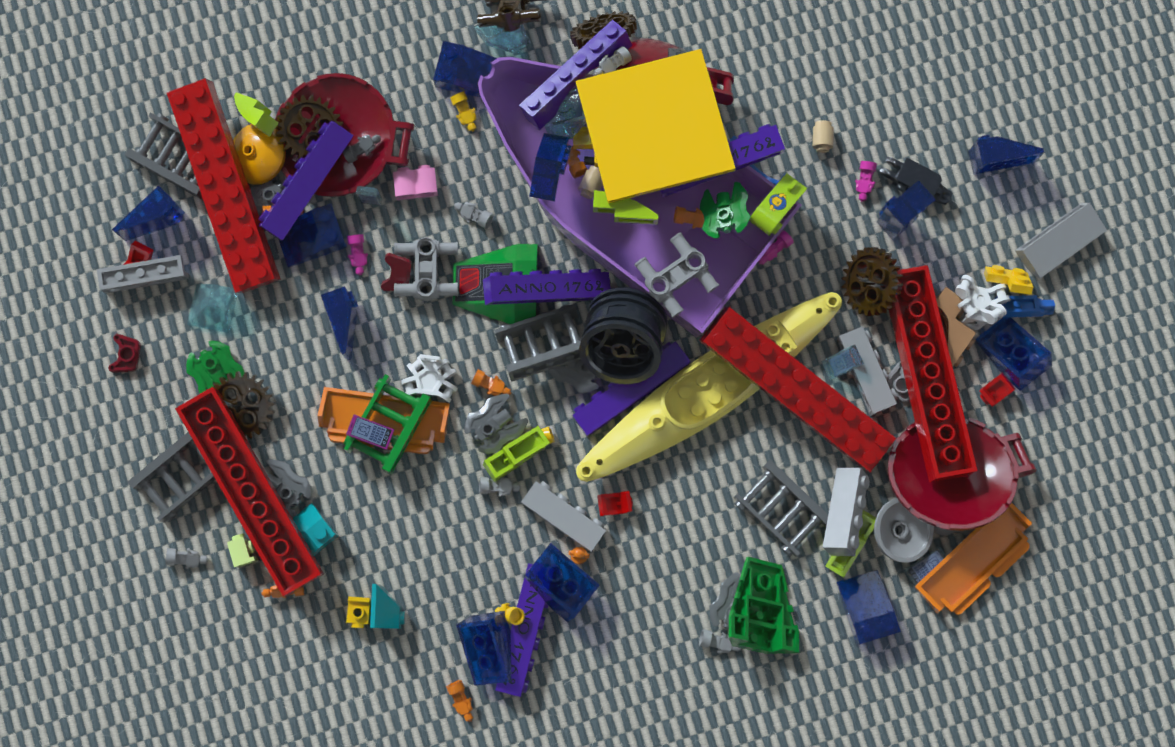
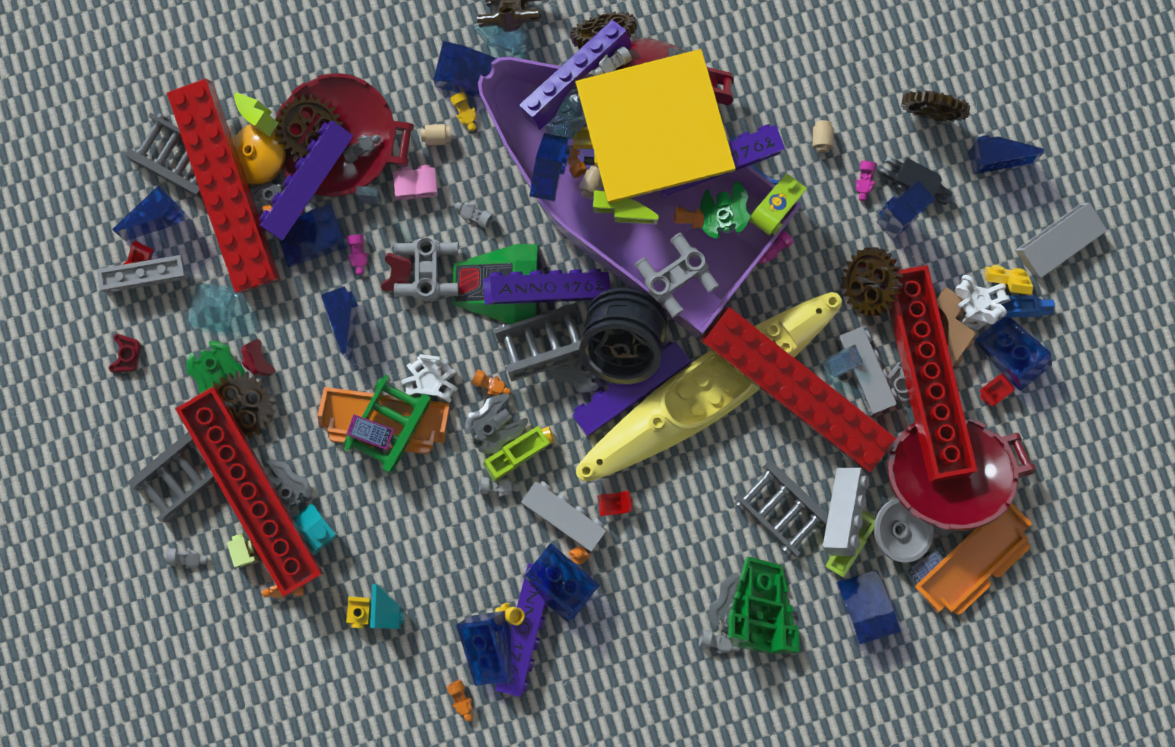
none -> dark red piece [241,339,276,376]
none -> tan brick [421,124,451,146]
none -> dark brown gear [901,90,971,122]

